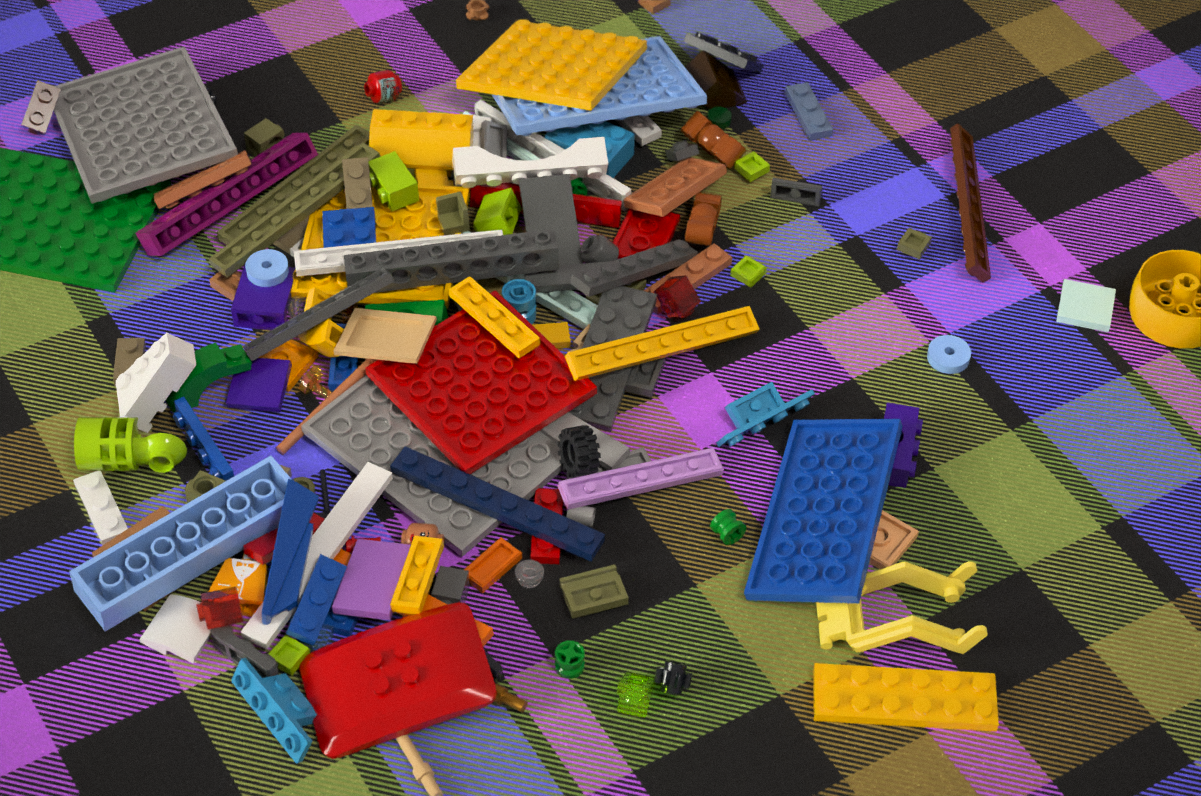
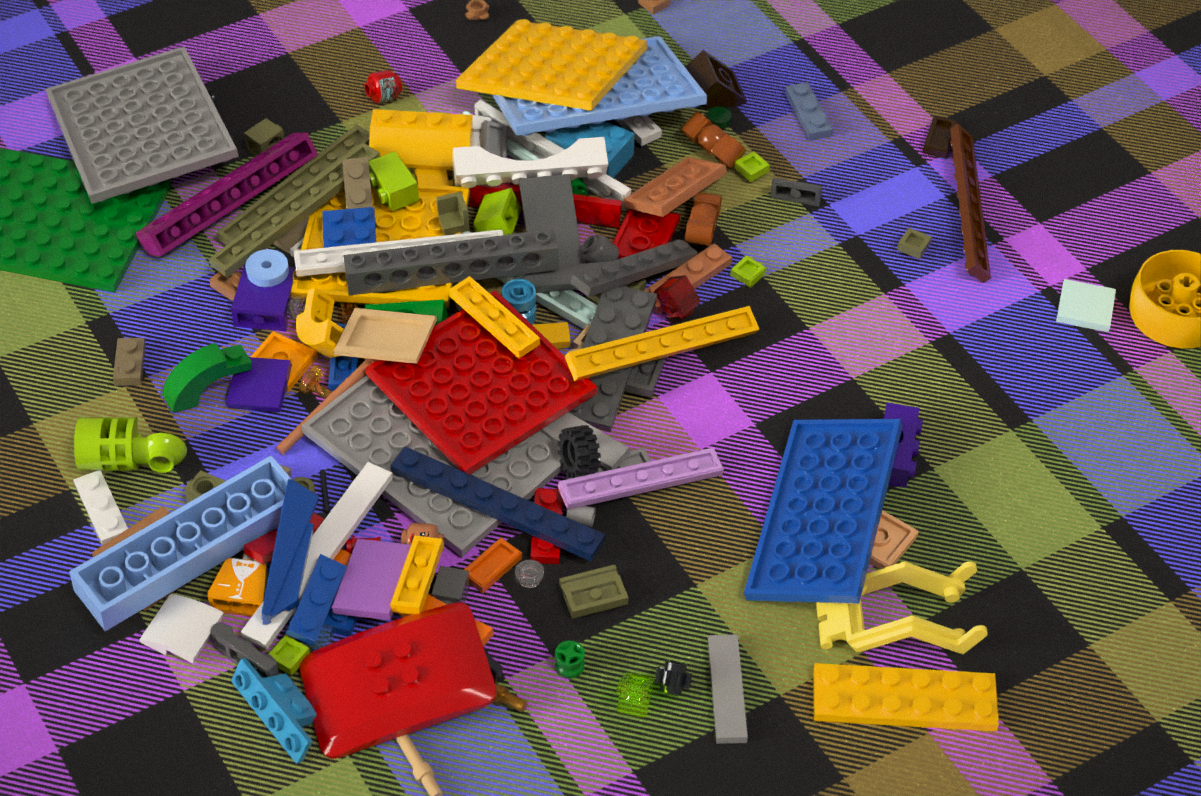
hinge [21,80,61,134] -> none
white wedge [116,333,196,433] -> none
nougat plate [154,150,251,209] -> none
blue plate [173,397,234,481] -> none
clear red brick [196,586,243,630] -> none
dark grey tile [243,268,394,361] -> none
dark grey plate [665,140,699,161] -> none
plate [683,32,764,73] -> none
green wheel [710,509,747,545] -> none
dark azure bracket [716,382,815,447] -> none
light blue piece [927,335,971,374] -> none
none -> light grey tile [708,635,748,744]
none -> dark brown tile [922,116,957,159]

